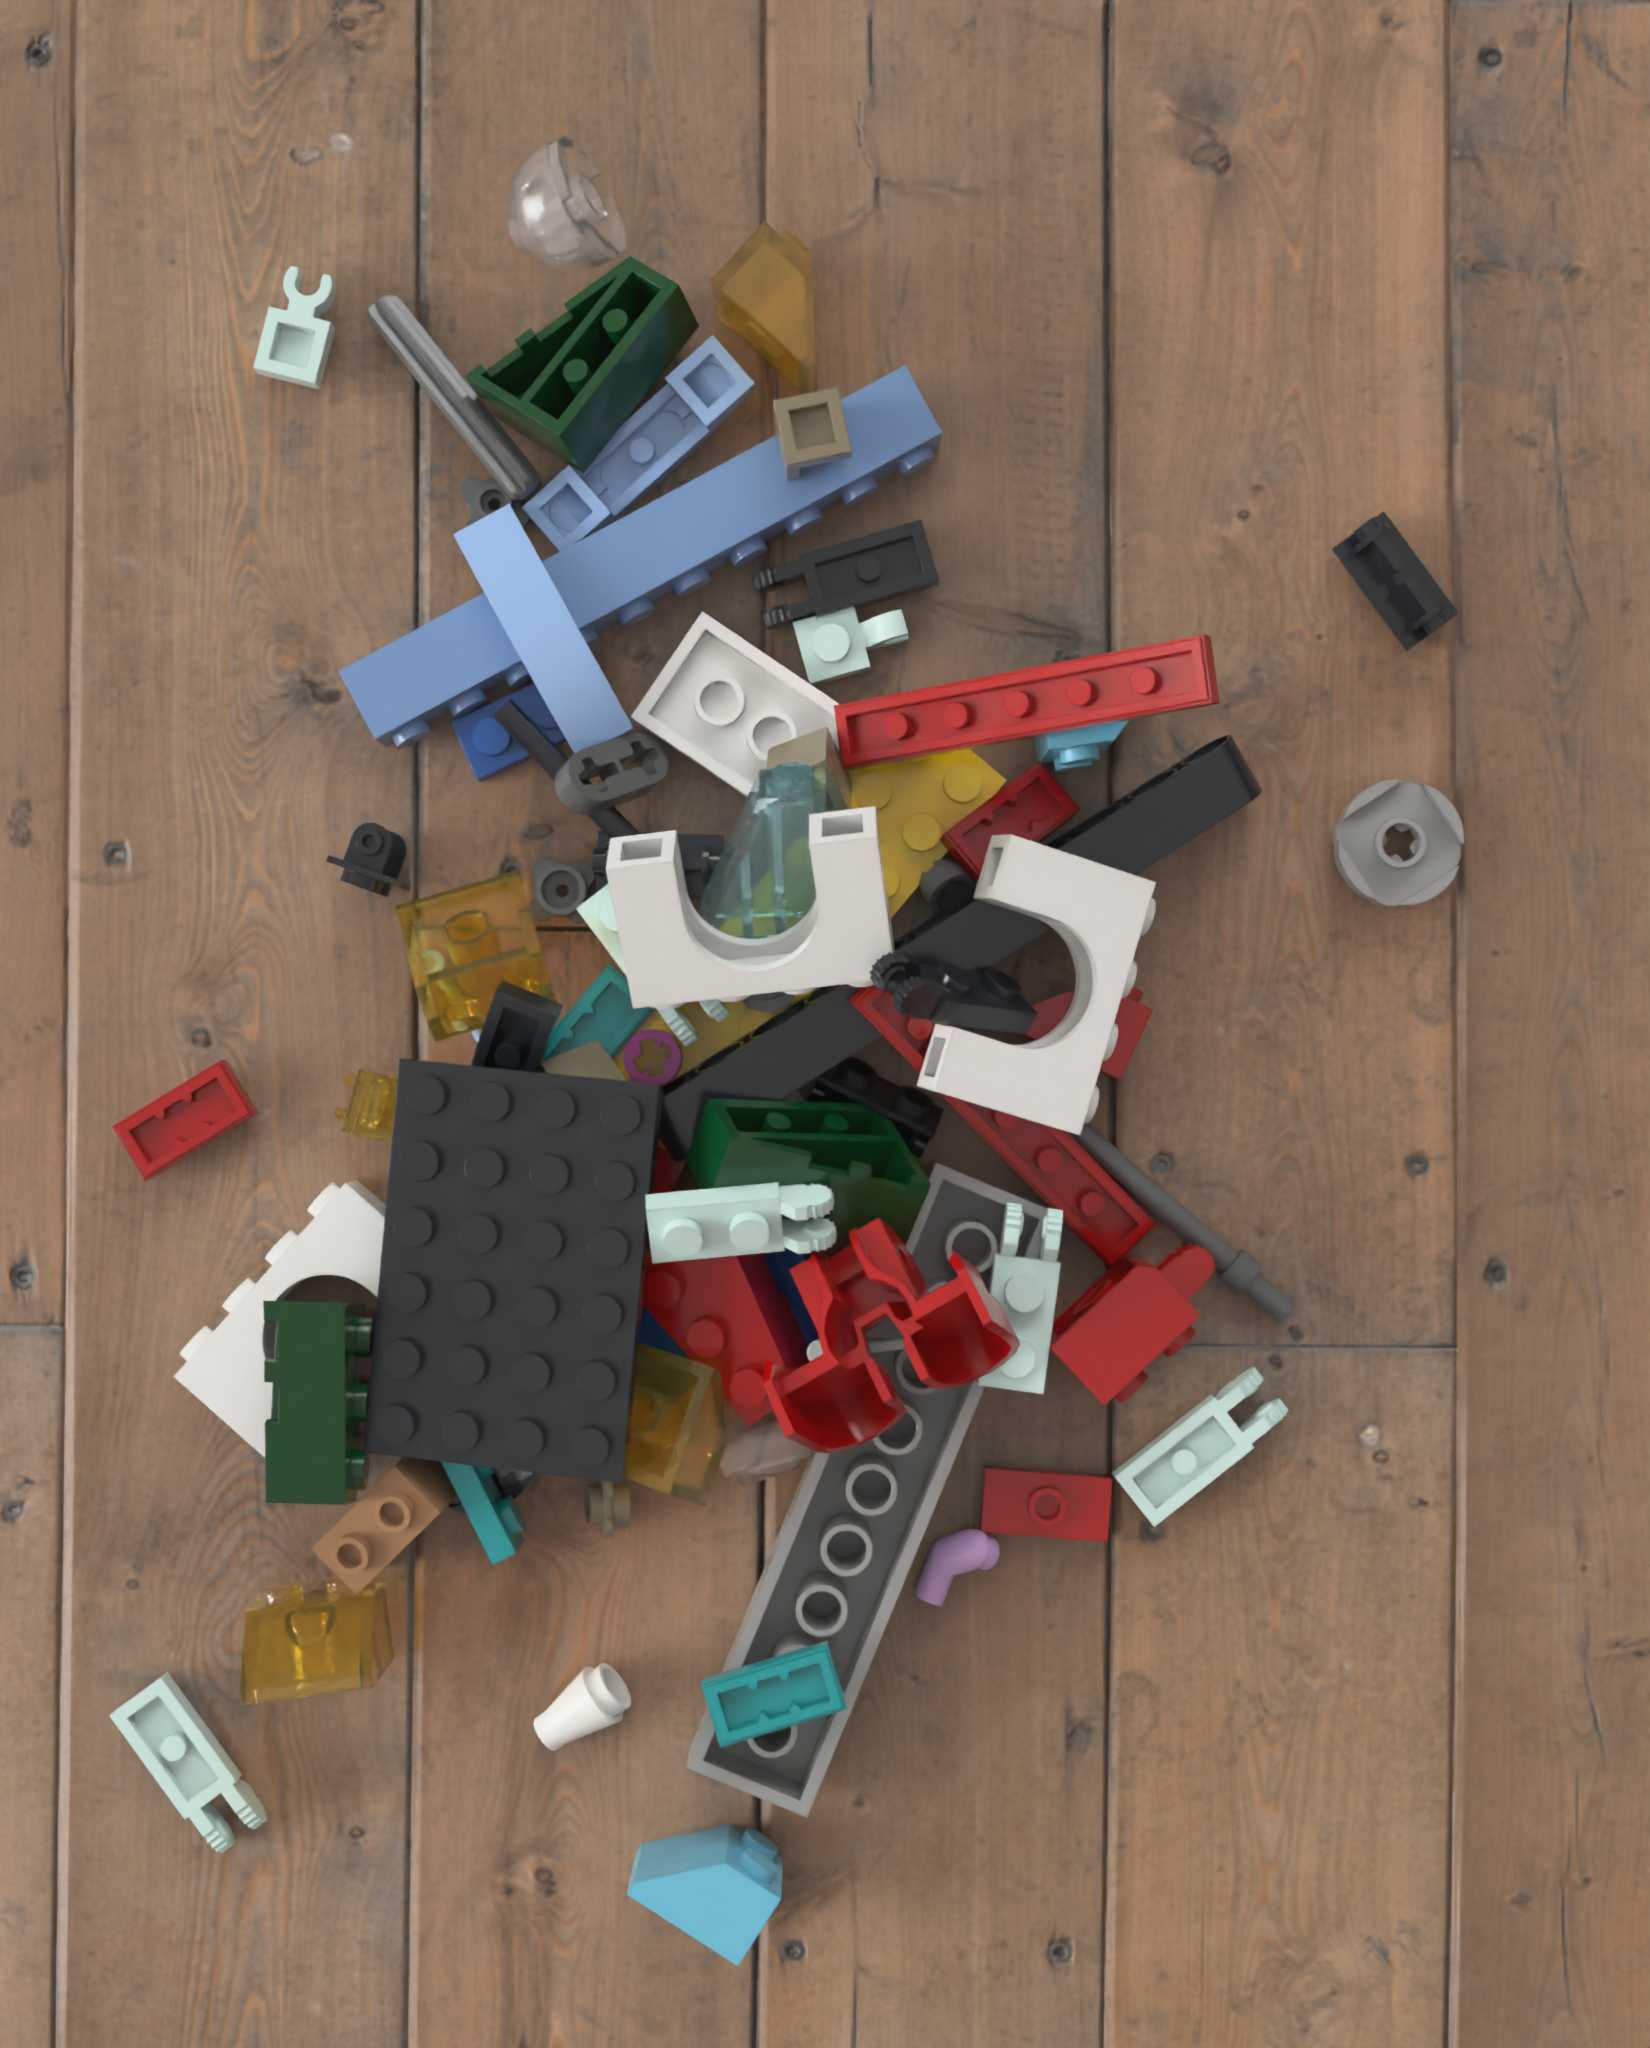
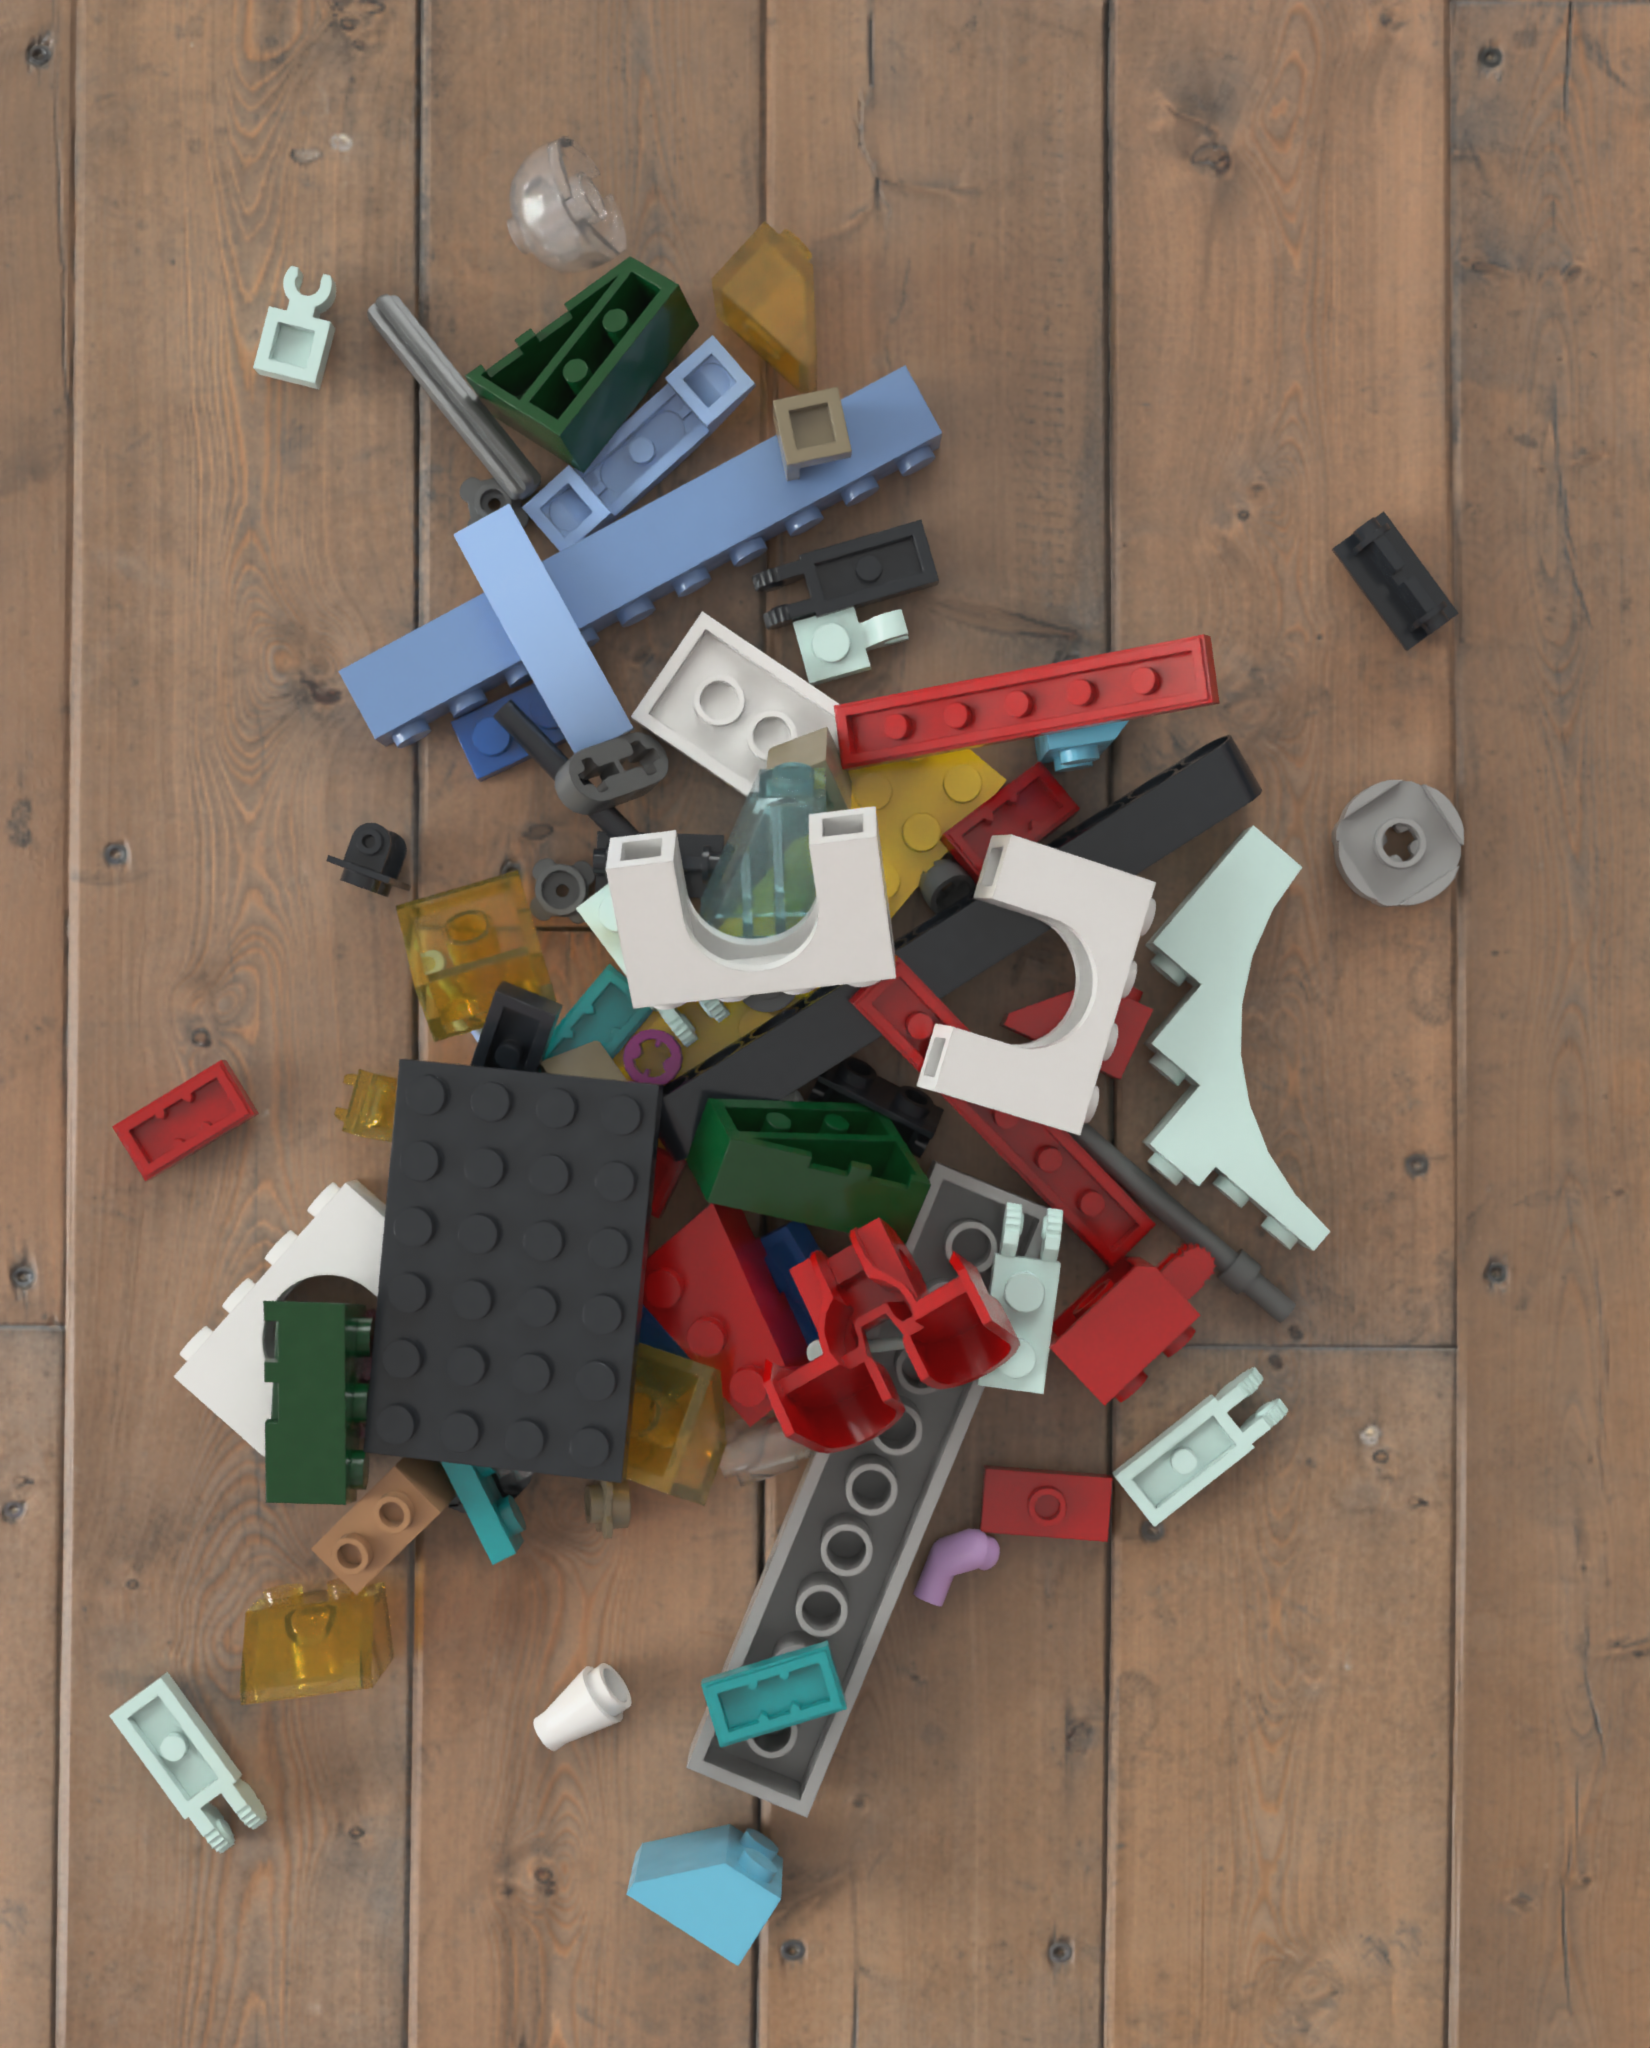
light aqua hinge [645,1182,837,1263] -> none
black hinge [869,951,1038,1034] -> none
none -> light aqua arch [1142,825,1331,1251]

